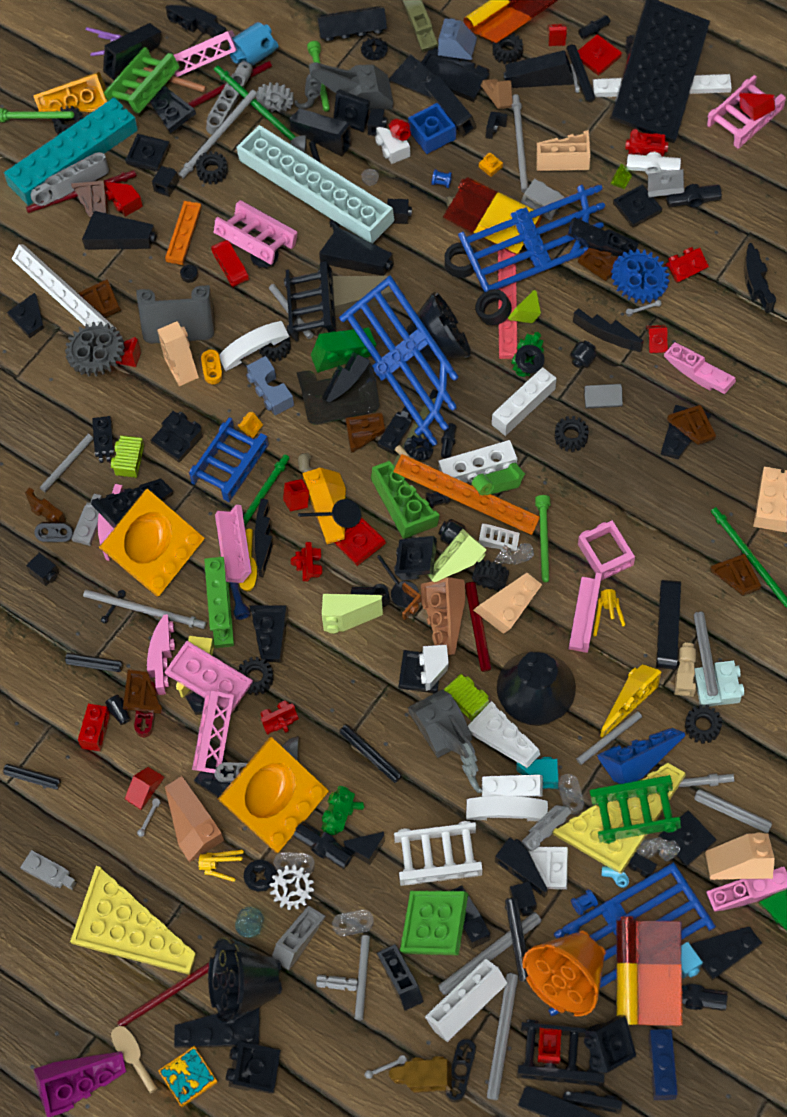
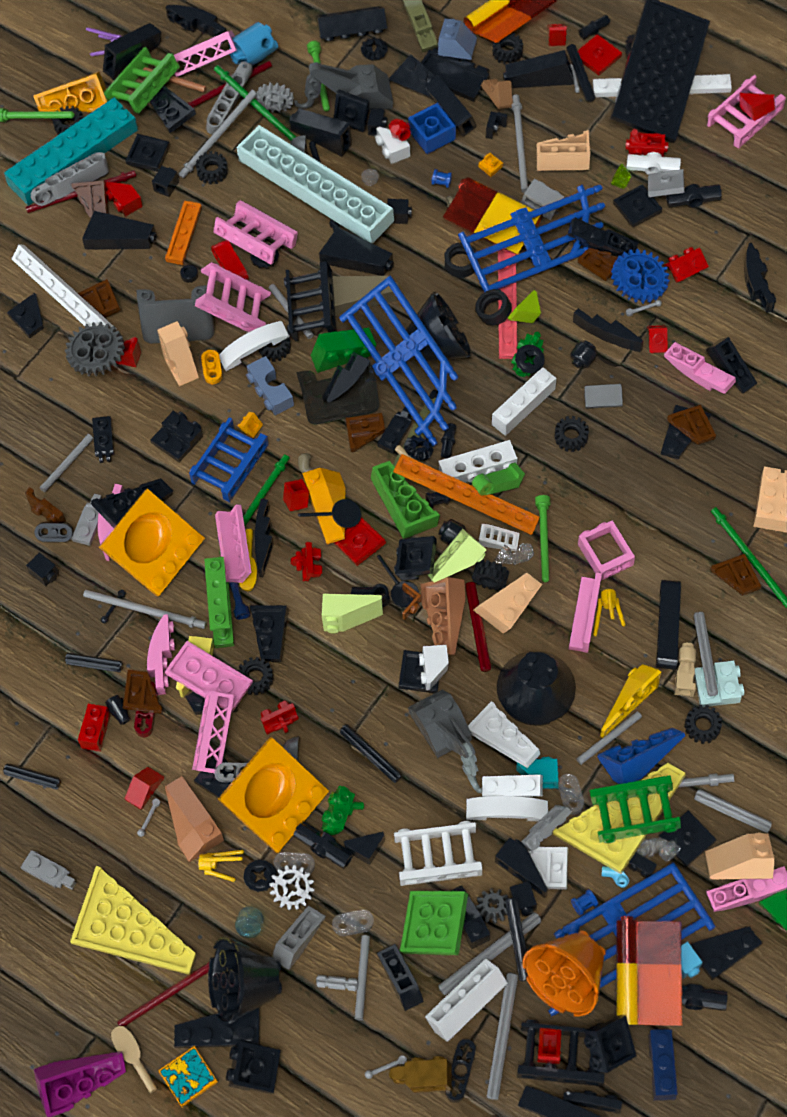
lime brick [111,435,144,478] -> none
lime brick [444,674,489,721] -> none
none -> bright pink fence [195,262,271,332]
none -> dark grey gear [476,888,508,924]
none -> black slope [706,337,757,393]

